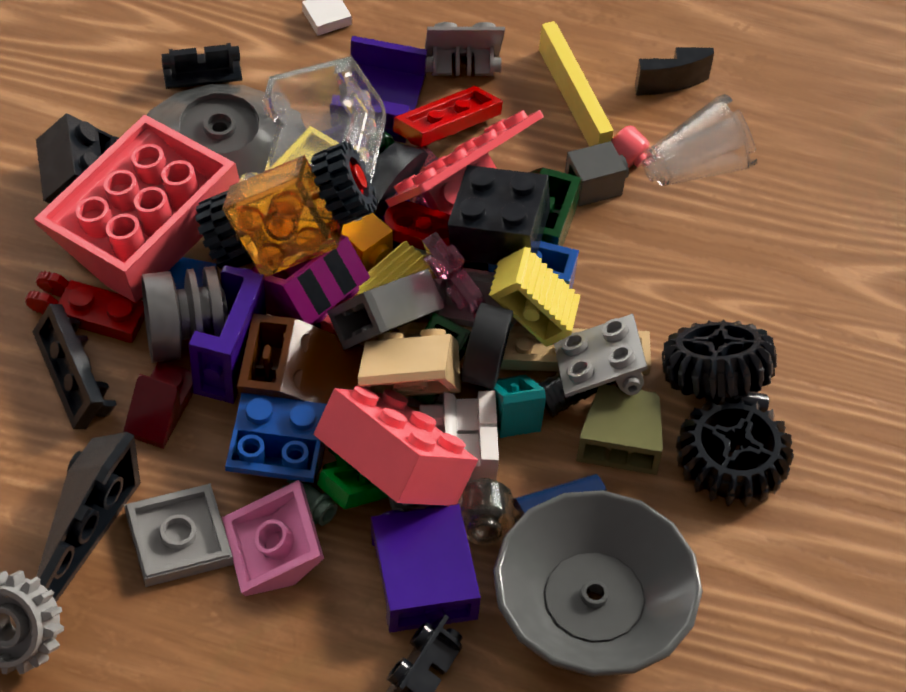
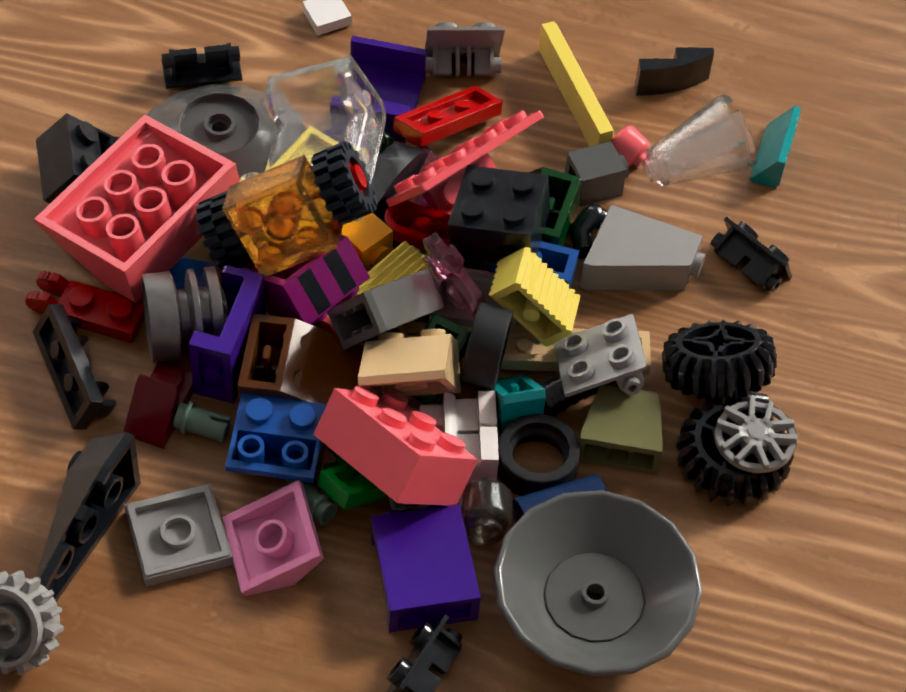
none -> sand green pin [173,401,231,443]
none -> black tyre [498,414,580,496]
none -> black arm [570,204,608,259]
none -> light grey slope [580,205,706,290]
none -> black hinge [710,216,792,292]
none -> light grey wheel [714,397,797,473]
none -> teal slope [750,106,801,188]

